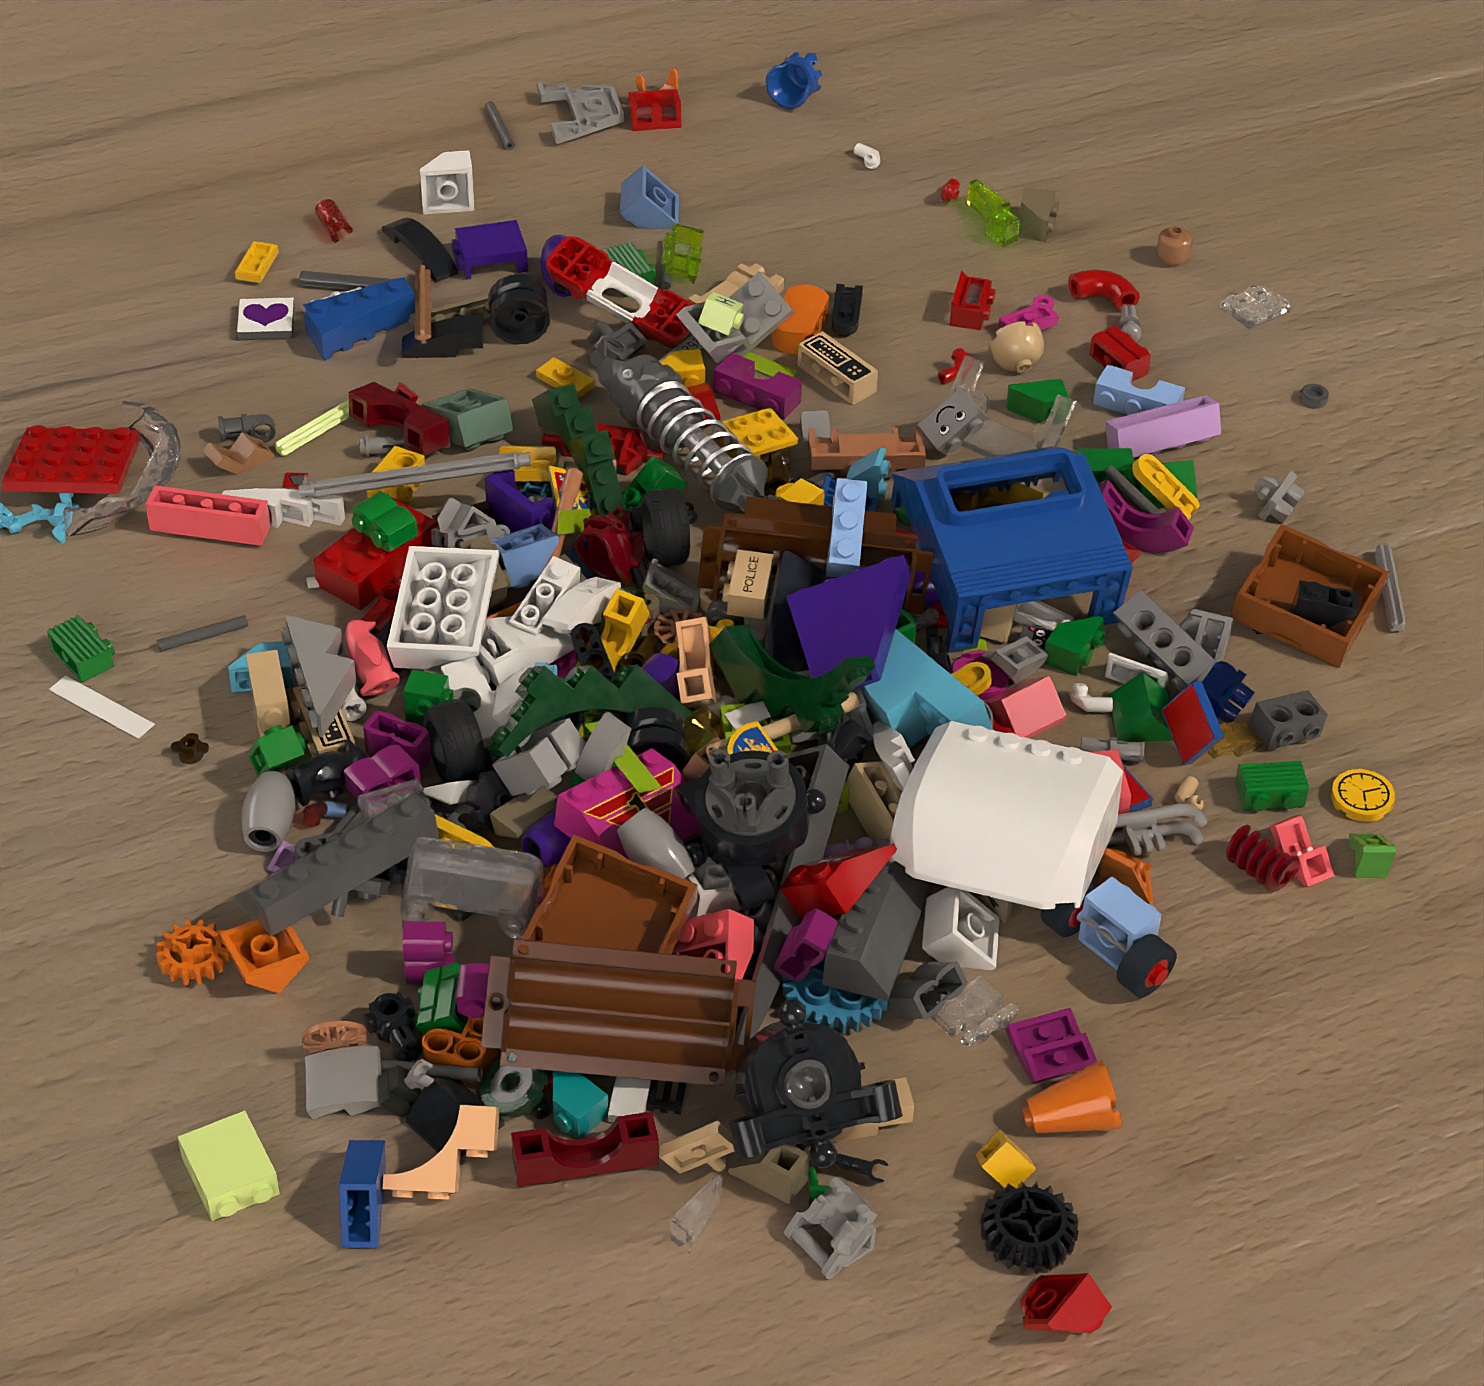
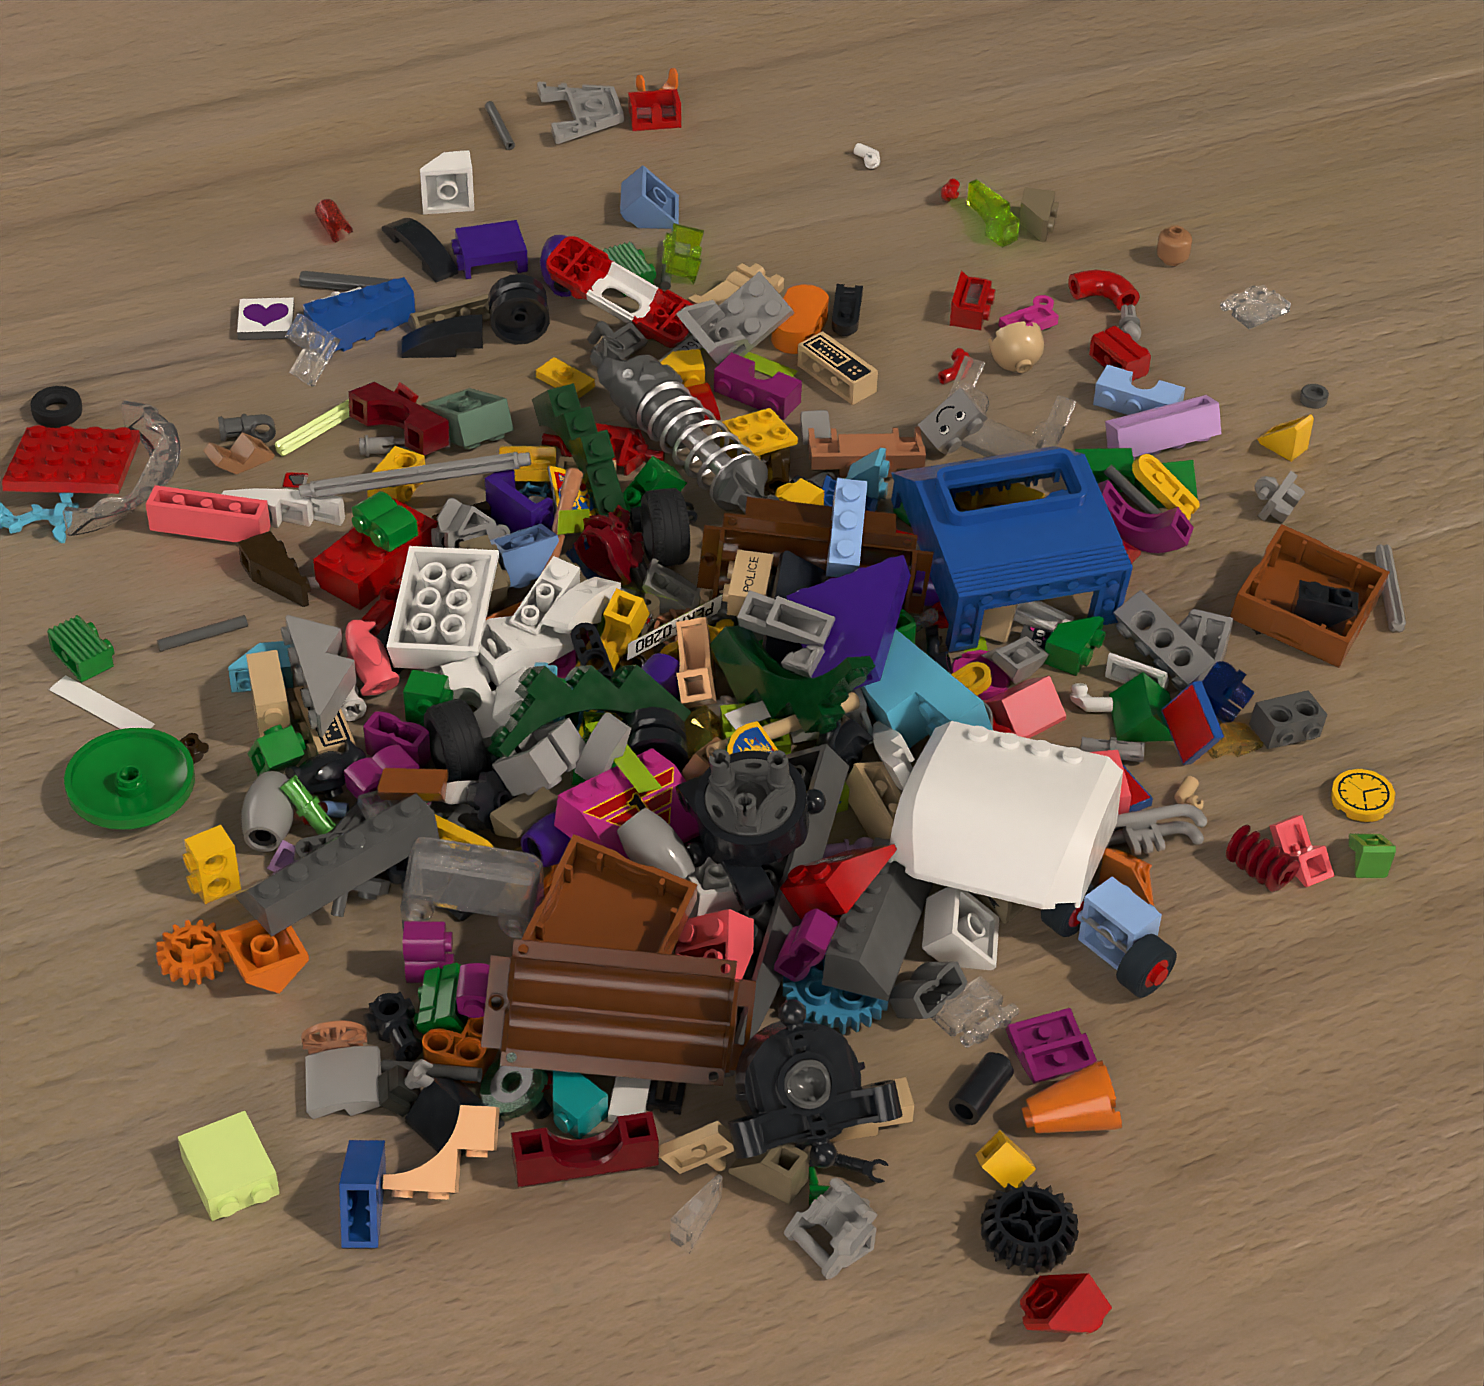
yellow plate [235,241,279,283] -> none
medium nougat axle [415,265,431,344] -> none
yellowish green brick [698,292,744,335] -> none
blue hair [765,52,822,109] -> none
green slope [1006,379,1071,424] -> none
green brick [1235,761,1309,811] -> none
none -> black tyre [31,386,82,428]
none -> green dish [64,728,195,829]
none -> yellow brick [182,825,241,904]
none -> dark brown slope [238,531,311,607]
none -> bright green pin [280,775,336,835]
none -> clear plate [285,313,341,387]
none -> dark orange slope [377,768,448,802]
none -> white sticker [627,595,722,660]
none -> light grey slope [737,590,835,646]
none -> light grey tile [781,645,825,677]
none -> black brick [949,1052,1014,1125]
none -> yellow slope [1257,414,1314,462]

